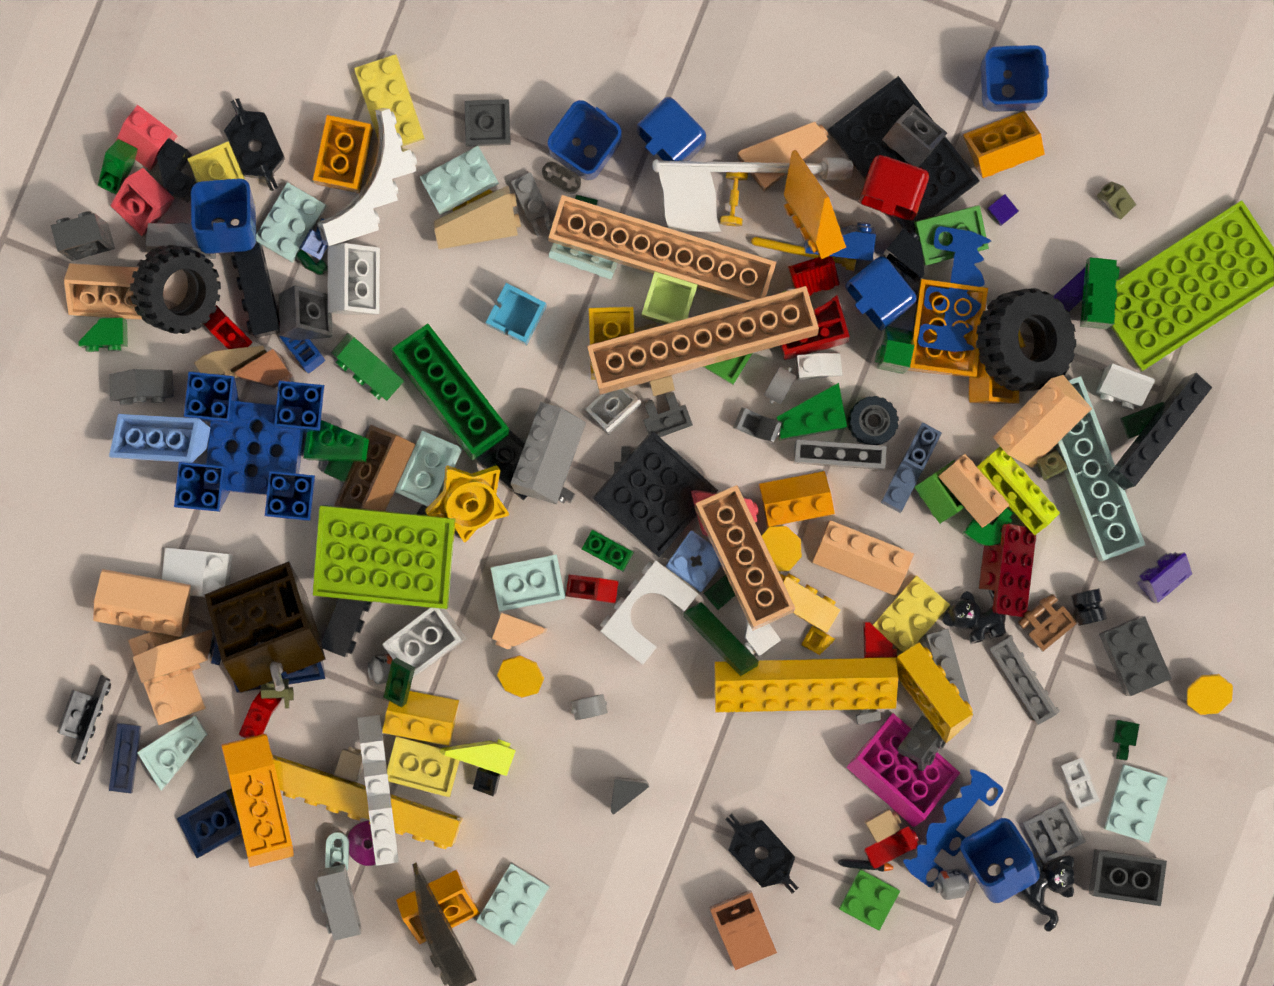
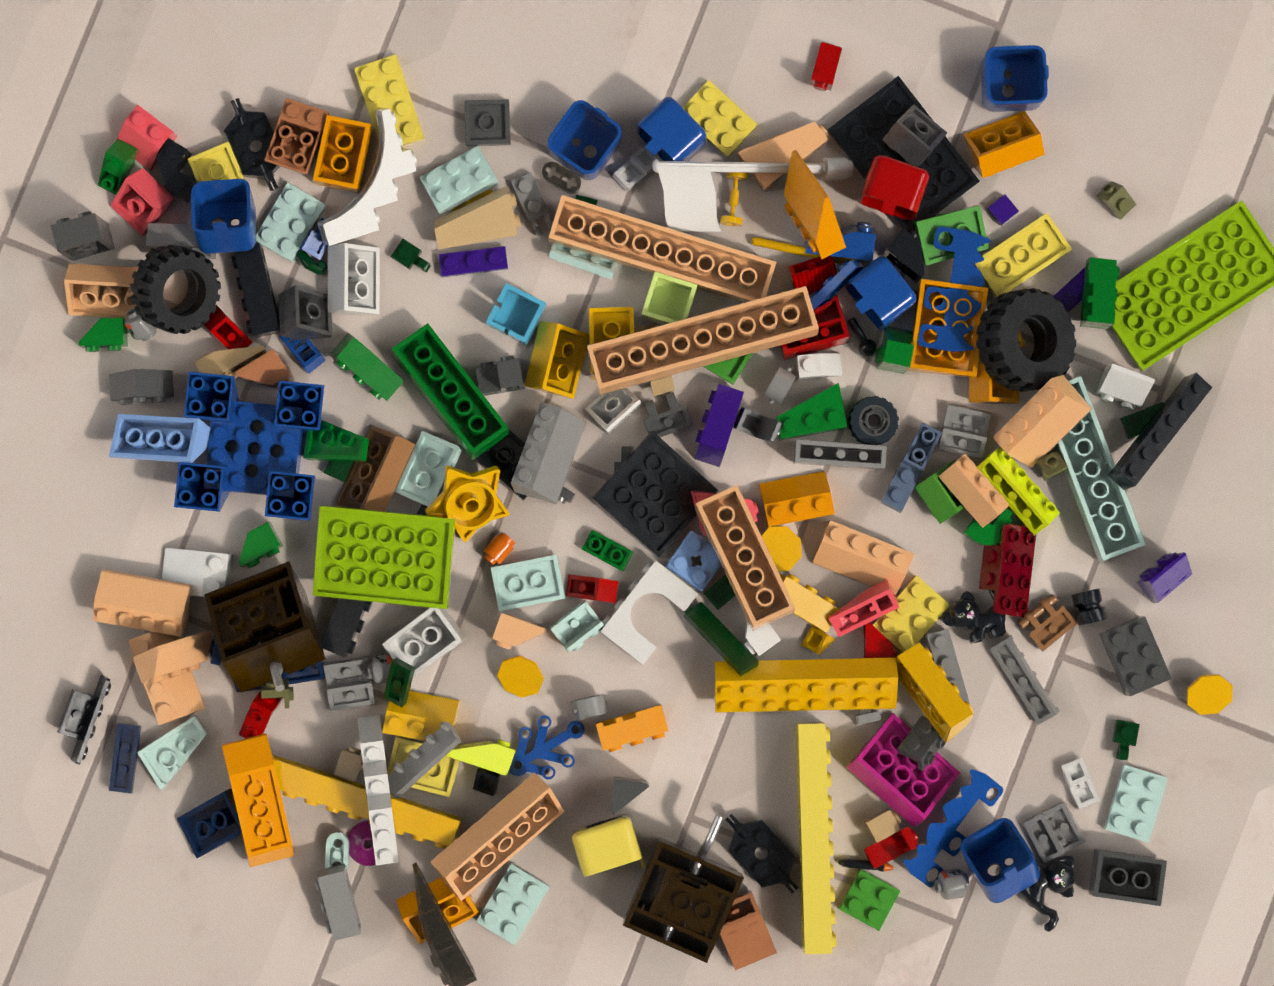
none -> light grey head [124,307,157,341]
none -> green slope [239,522,283,569]
none -> nougat slope [264,98,330,175]
none -> light grey slope [323,656,375,711]
none -> light grey hinge [388,721,461,798]
none -> dark green plate [390,239,431,273]
none -> light nougat brick [430,773,564,901]
none -> dark purple plate [439,246,508,278]
none -> dark grey brick [475,355,525,396]
none -> orange brick [483,532,515,566]
none -> blue plant [509,715,585,779]
none -> yellow slope [524,321,589,399]
none -> light aqua bracket [549,600,604,652]
none -> light yellow piece [572,814,646,877]
none -> light orange wedge [596,705,669,752]
none -> white slope [612,143,662,192]
none -> dark brown piece [623,815,744,963]
none -> light yellow plate [683,80,758,158]
none -> dark purple wedge [694,384,744,467]
none -> light yellow brick [795,722,836,954]
none -> red bracket [809,42,842,91]
none -> blue plate [809,260,864,311]
none -> coral slope [828,579,900,637]
none -> black bar [847,317,876,356]
none -> light grey slope [938,403,992,459]
none -> light yellow plate [974,213,1072,299]

